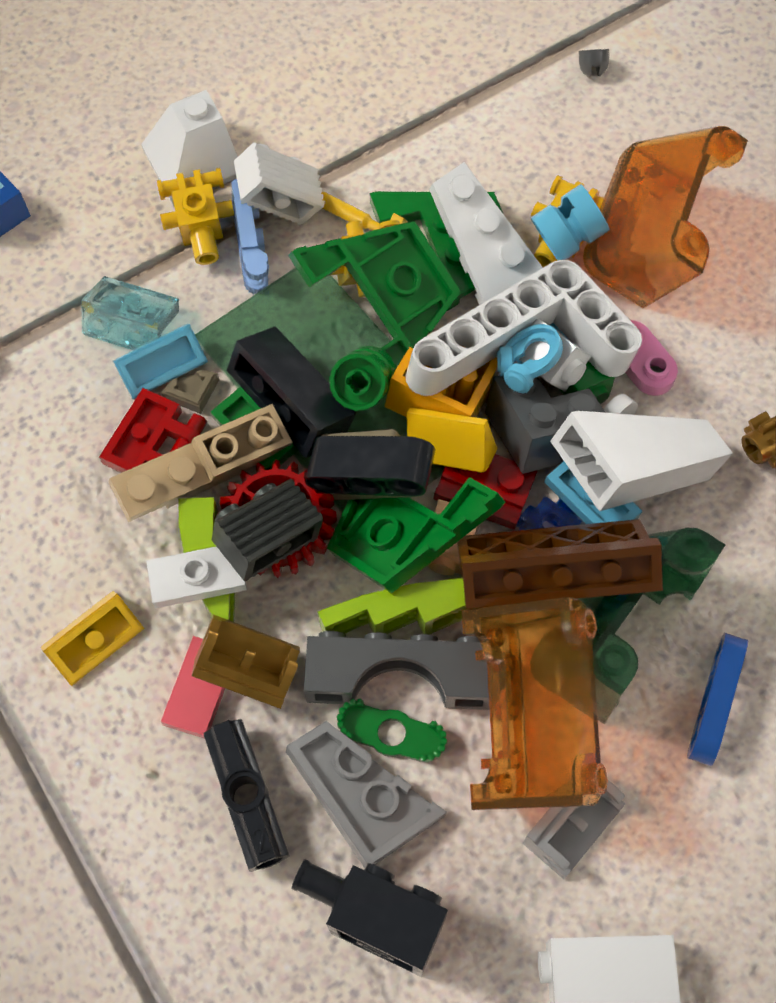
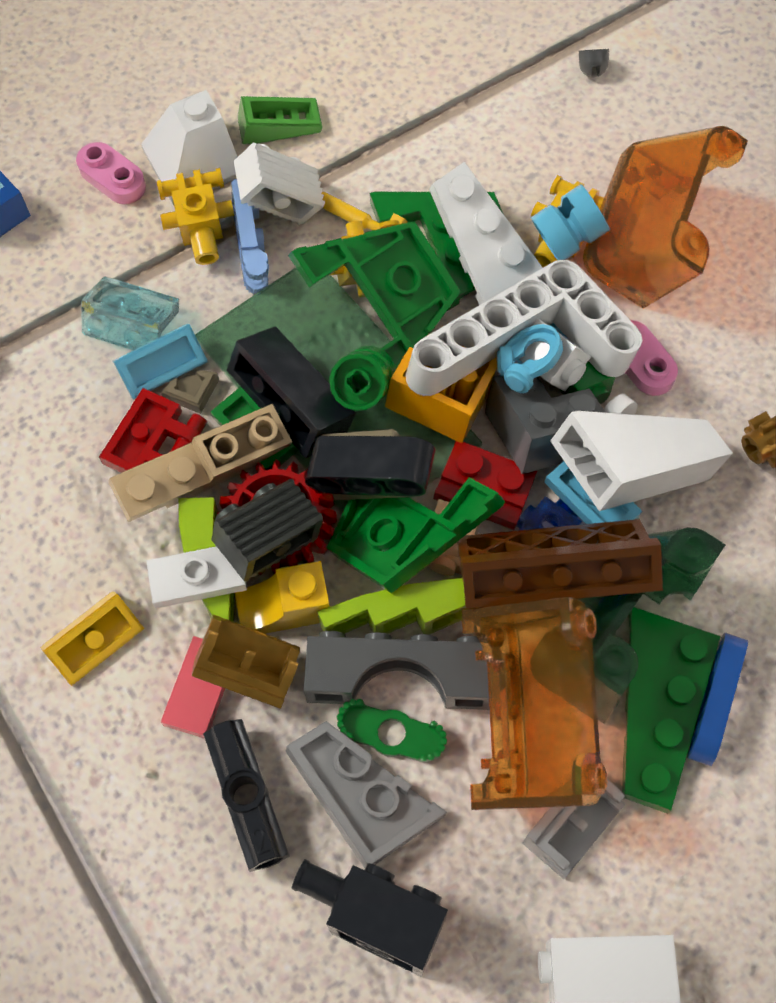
yellow slope [407,407,498,473] -> none
none -> bright pink plate [76,142,146,204]
none -> yellow arch [235,561,330,634]
none -> bright green slope [238,96,322,144]
none -> green wing [622,606,721,814]

